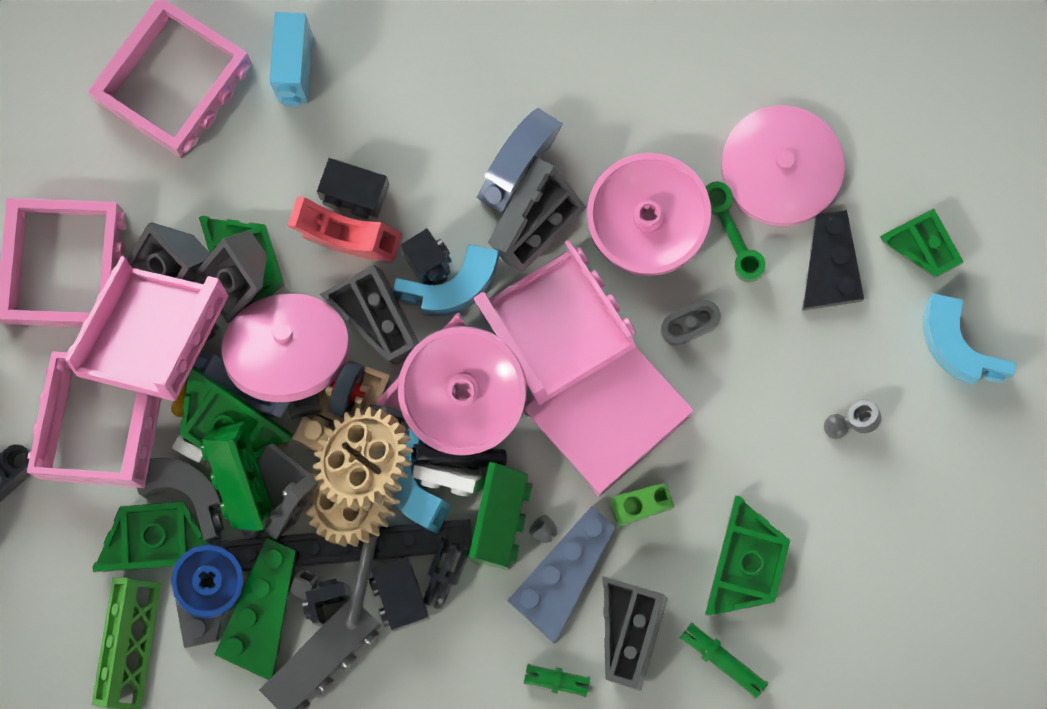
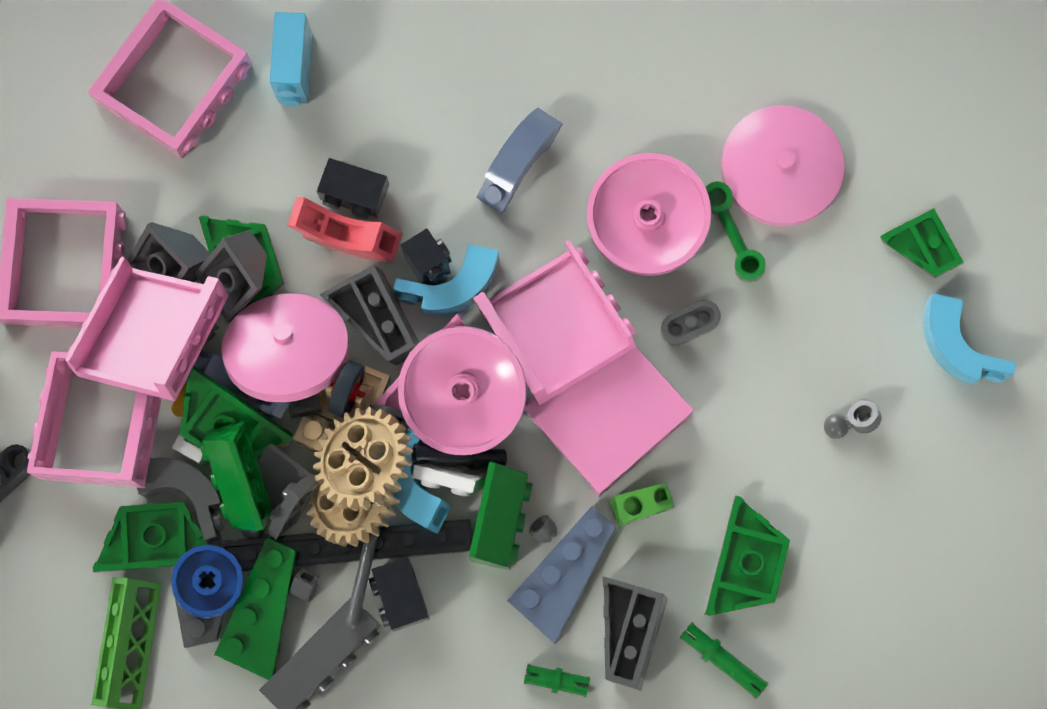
black bracket [302,578,352,627] -> none
black arm [423,537,470,609] -> none
dark grey wedge [488,157,586,273] -> none
black wing [802,210,864,311] -> none

